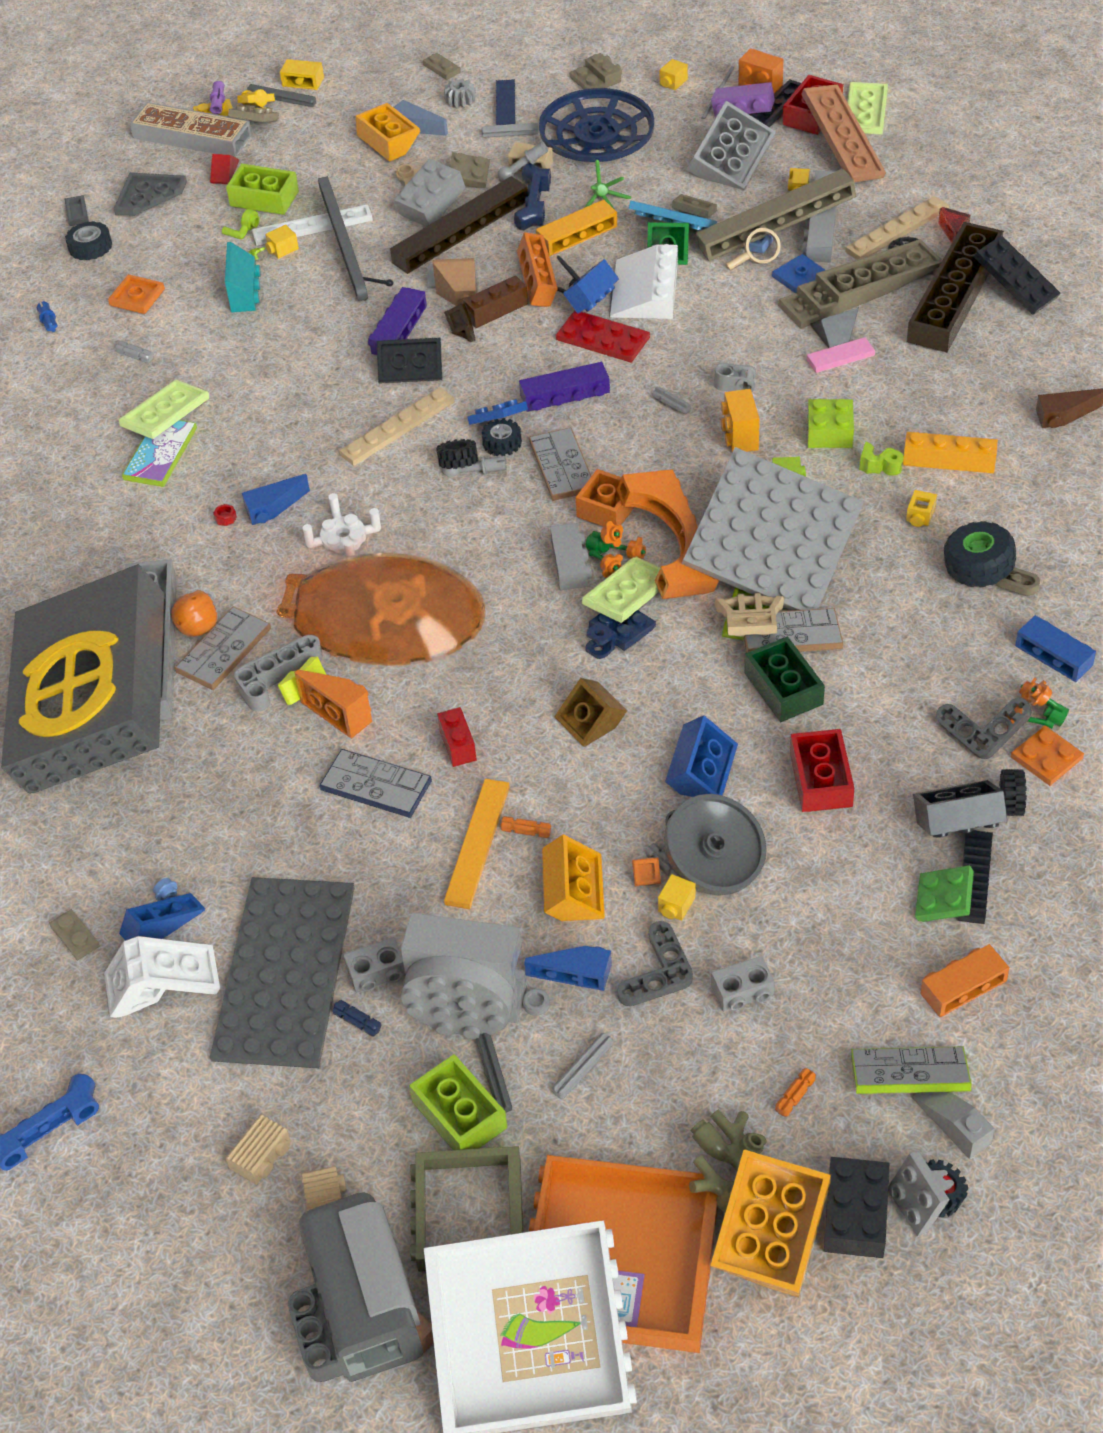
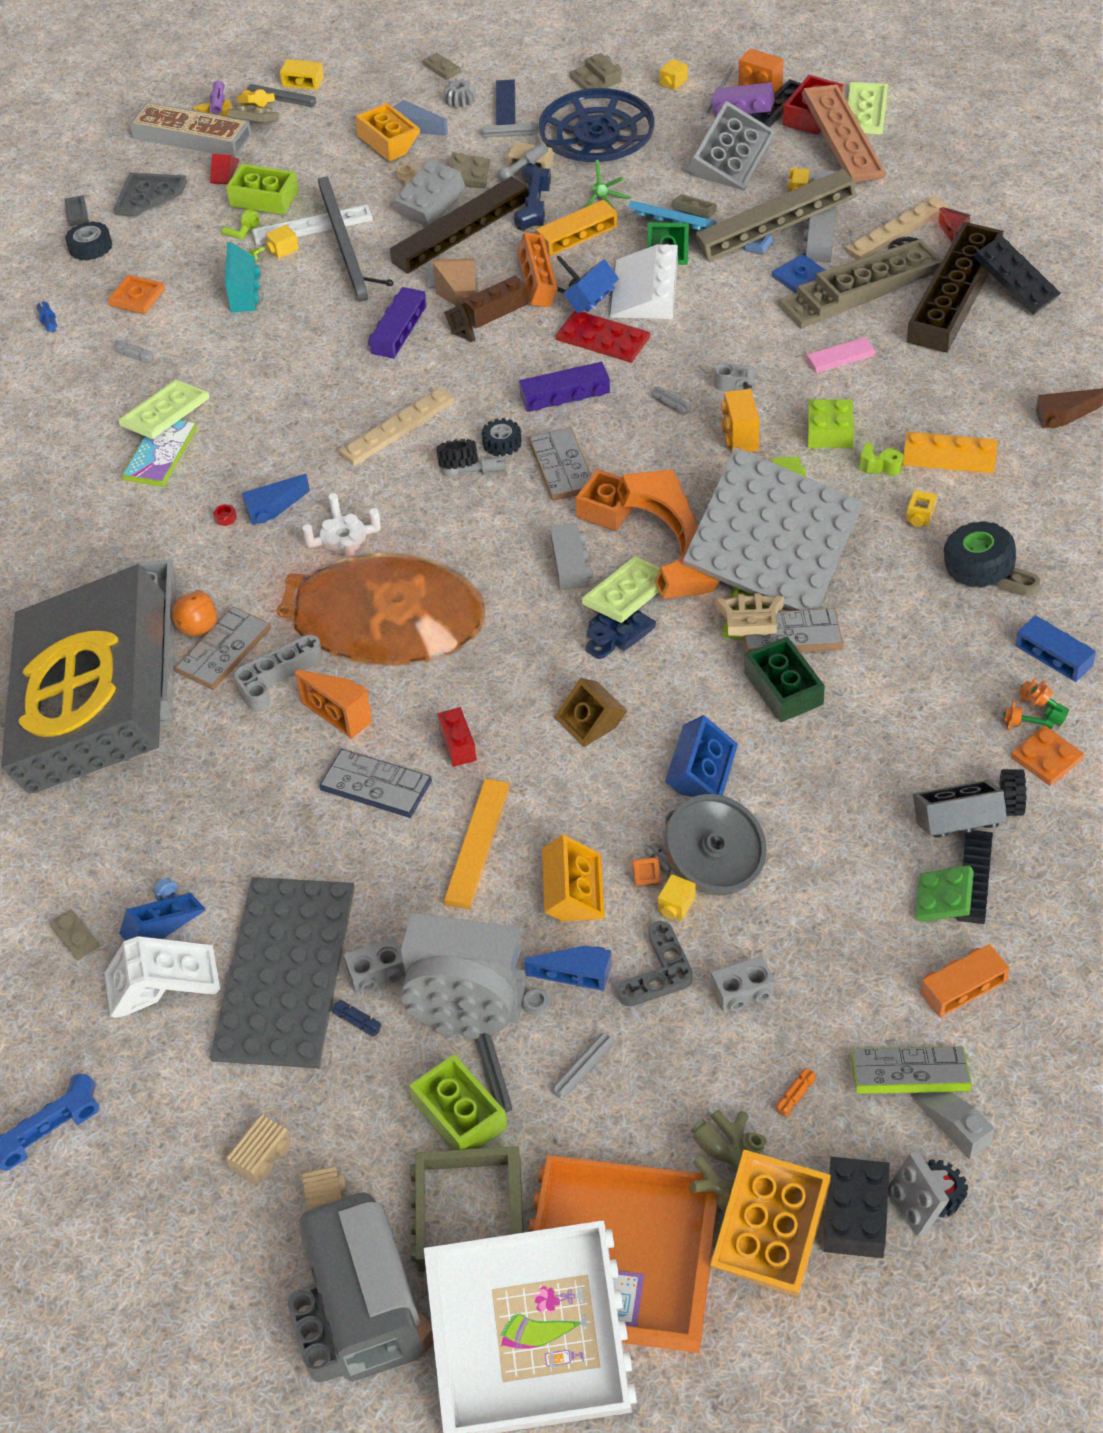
neon yellow slope [278,657,327,705] -> none
black tile [377,337,443,384] -> none
blue plate [467,399,528,425] -> none
orange axle [501,816,551,838] -> none
orange plant [585,521,646,578] -> none
tan piece [726,228,780,270] -> none
red brick [790,729,855,812] -> none
slope [810,307,859,348] -> none
dark grey beam [936,698,1032,759] -> none

